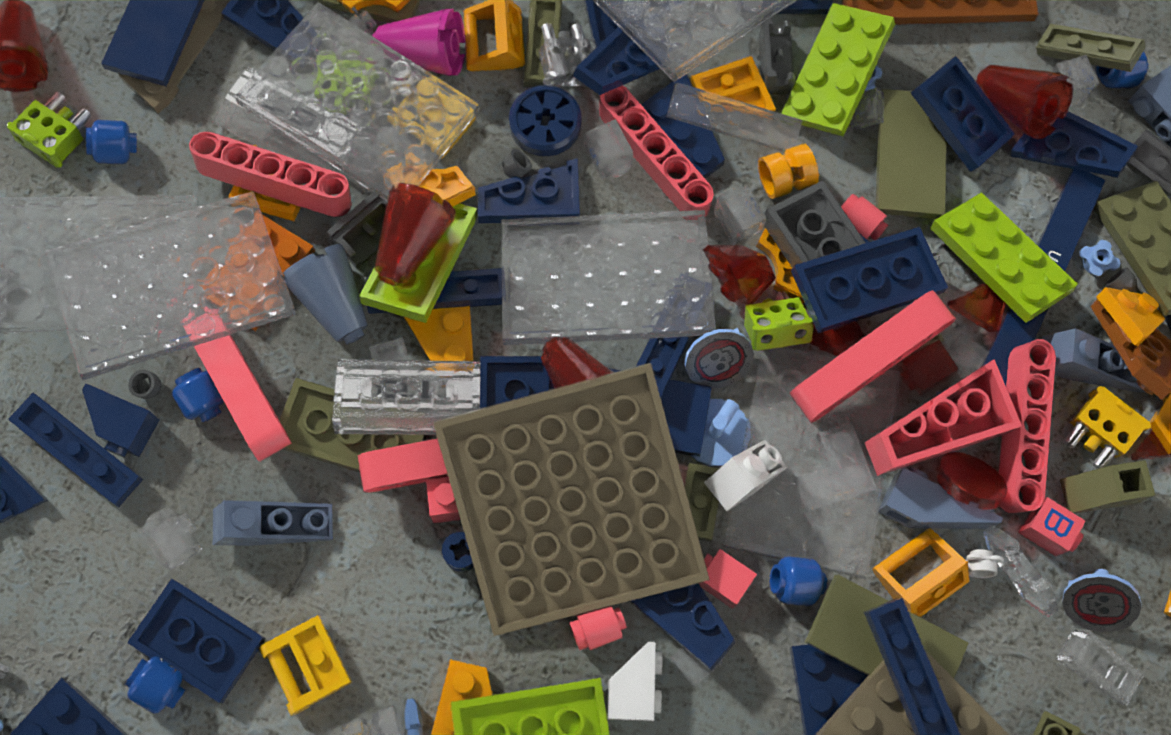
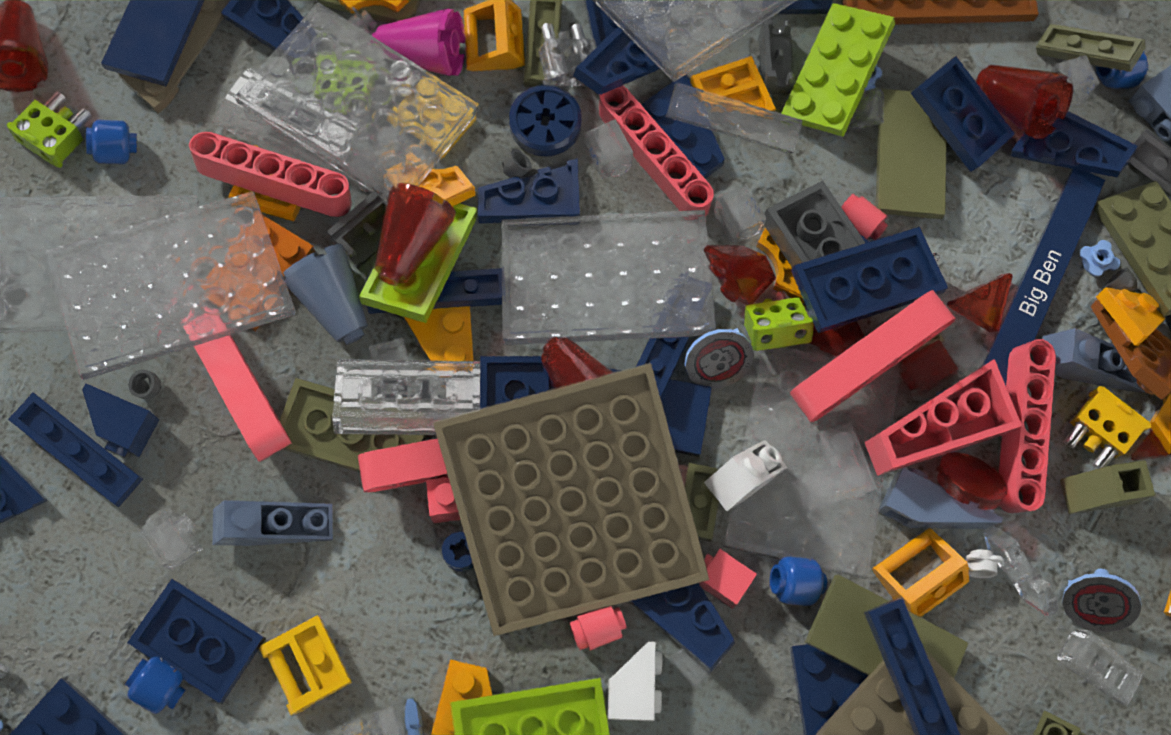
blue head [172,368,224,423] -> none
light blue shield [691,399,750,466] -> none
light orange wheel [758,144,819,199] -> none
lime plate [930,192,1078,323] -> none
coral brick [1018,497,1086,556] -> none

